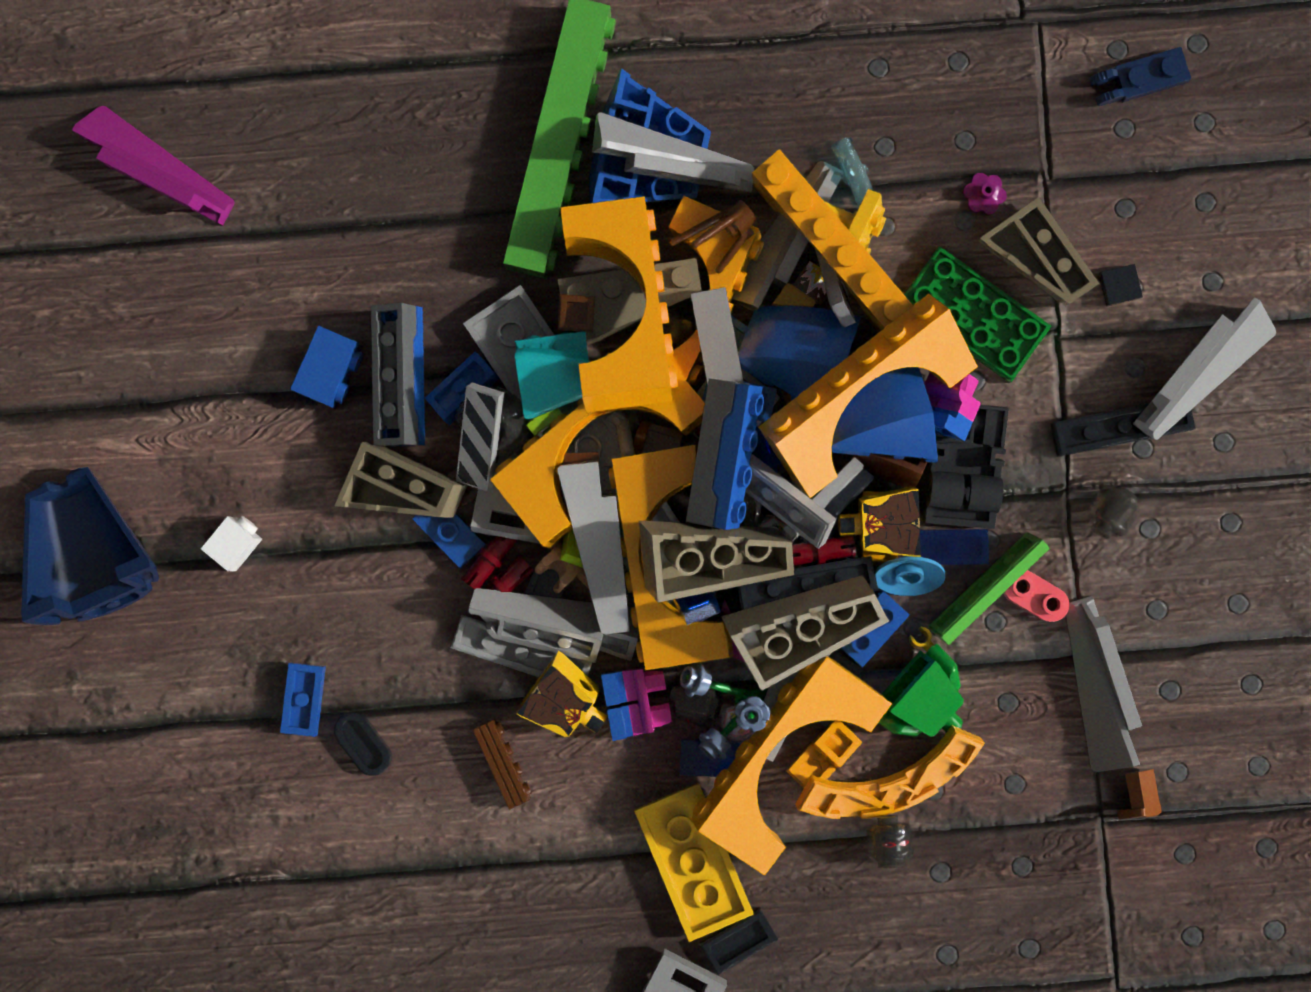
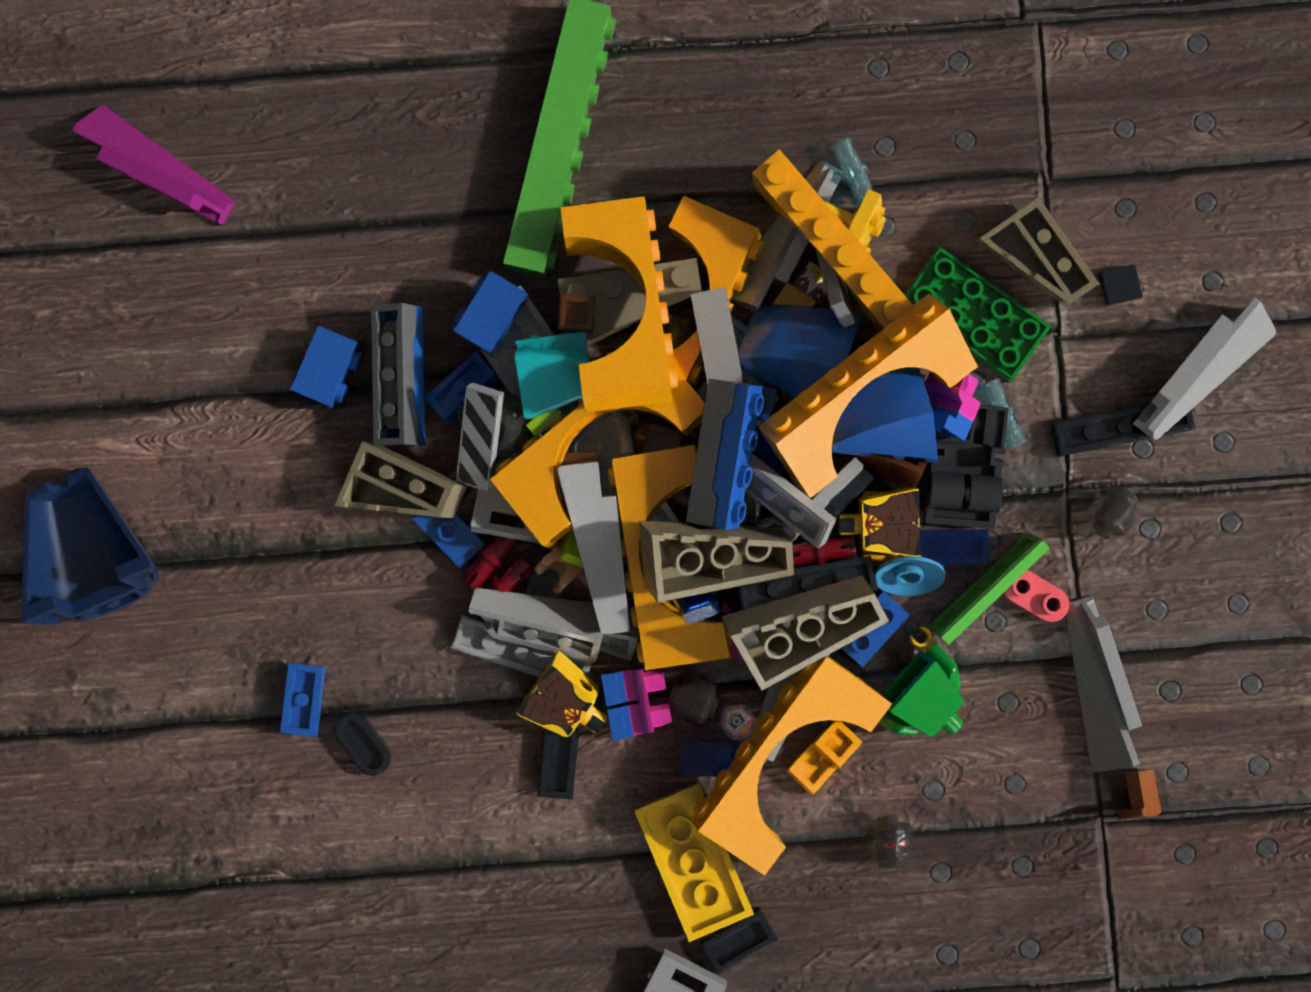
white brick [201,516,262,571] -> none
reddish brown piece [473,719,532,810] -> none
blue wedge [589,69,711,203] -> none
light grey wedge [592,112,754,193] -> none
reddish brown plant [669,200,757,274] -> none
sand blue plant [680,663,770,761] -> none
light orange tile [795,725,985,819] -> none
magenta plant [963,173,1007,215] -> none
dark blue hinge [1089,47,1191,106] -> none
none -> blue brick [453,271,529,357]
none -> black tile [538,728,580,800]
none -> clear light blue pin [978,378,1028,451]

